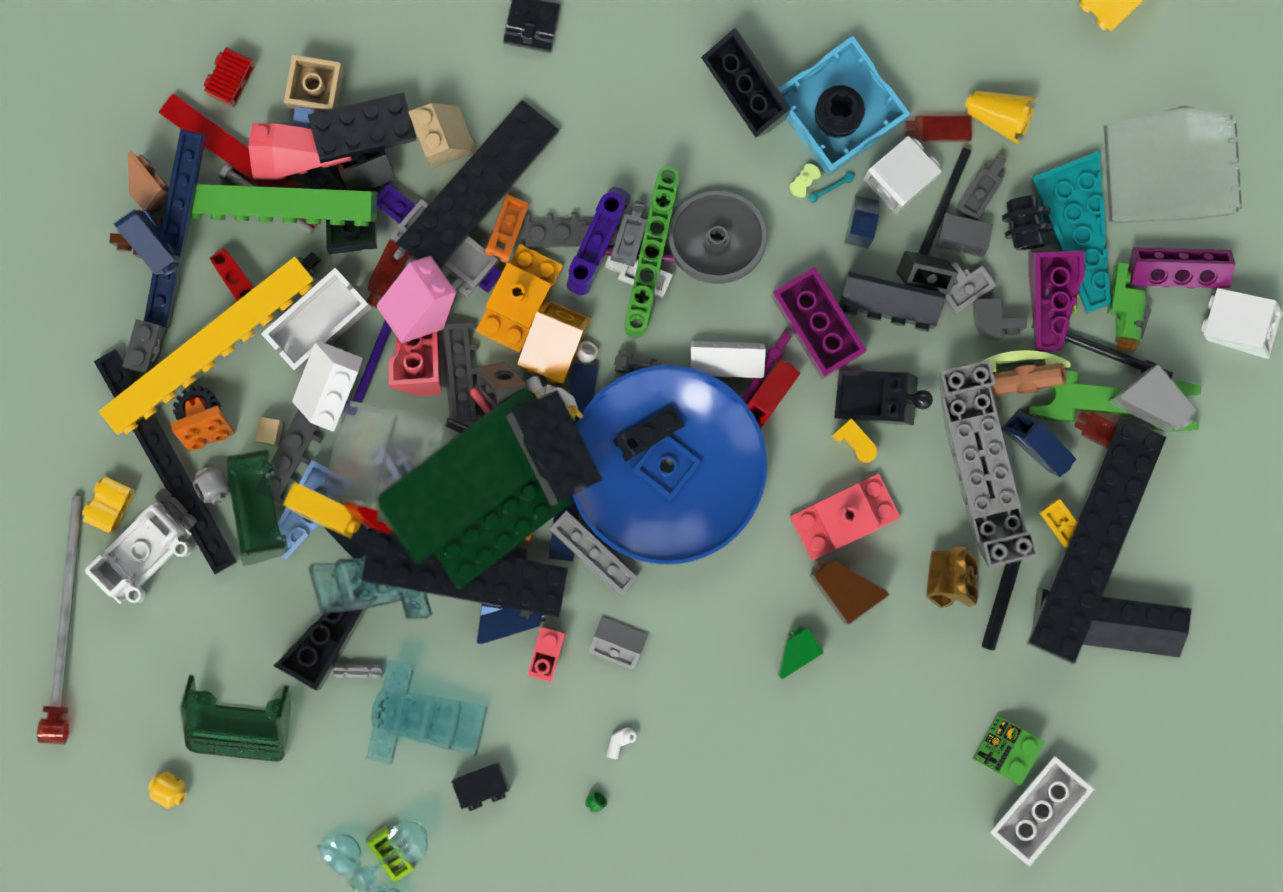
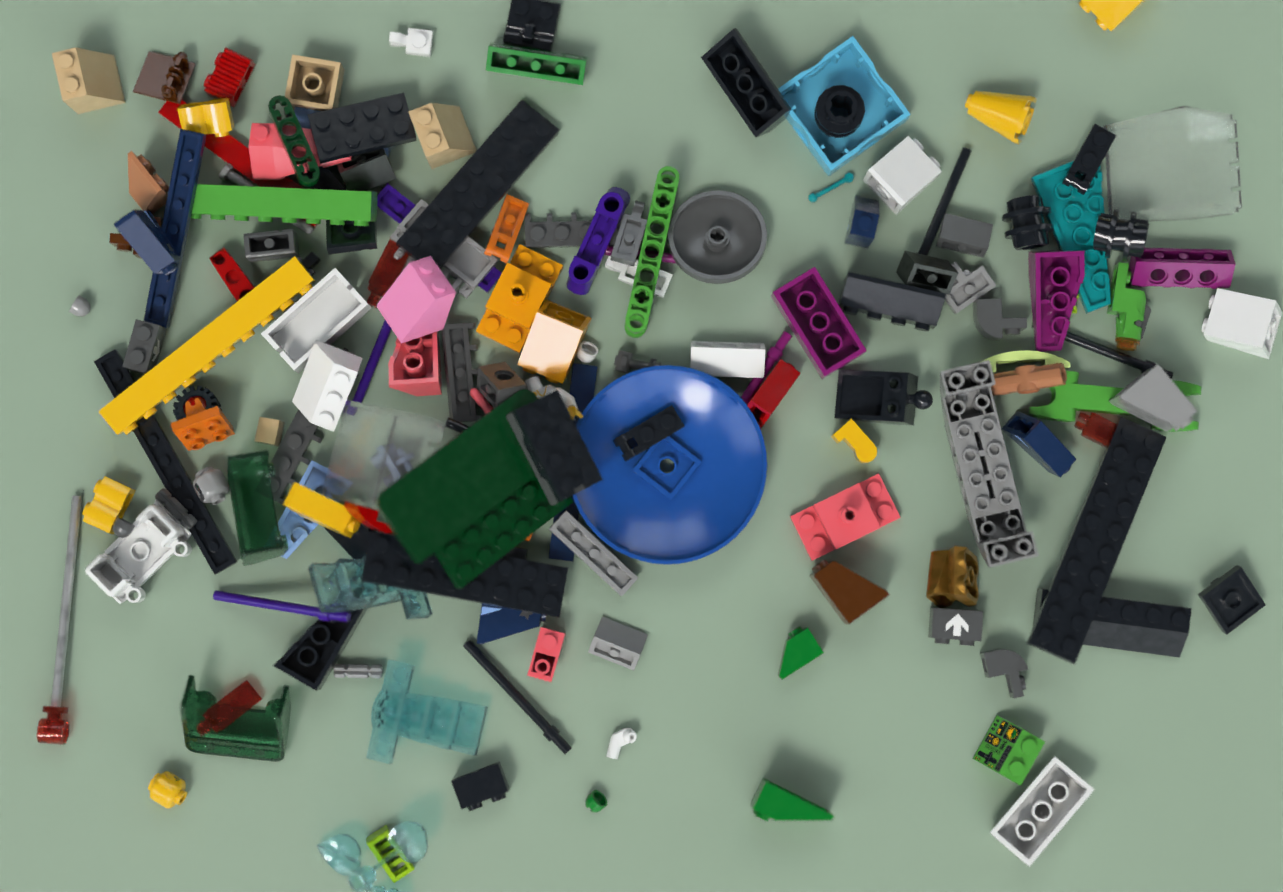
yellowish green piece [789,164,821,198] -> none
clear red hinge [905,116,972,142] -> none
dark grey hinge [956,155,1007,221] -> none
black axle [982,560,1021,651] -> none
yellow hinge [1039,499,1076,548] -> none
none -> tan slope [52,47,125,114]
none -> light grey hinge [69,295,90,317]
none -> dark grey hinge [113,517,135,538]
none -> reddish brown hinge [133,51,196,104]
none -> yellow brick [177,98,235,137]
none -> clear red hinge [196,680,262,737]
none -> dark purple bar [213,590,351,622]
none -> dark grey brick [244,229,299,262]
none -> dark green beam [268,95,320,187]
none -> white plate [389,28,433,57]
none -> black bar [463,640,572,754]
none -> green brick [485,43,587,85]
none -> green slope [750,778,834,822]
none -> dark grey brick [928,608,983,646]
none -> dark grey brick [980,649,1028,698]
none -> black plate [1062,124,1117,195]
none -> black piece [1093,209,1149,262]
none -> black hinge [1198,565,1266,635]

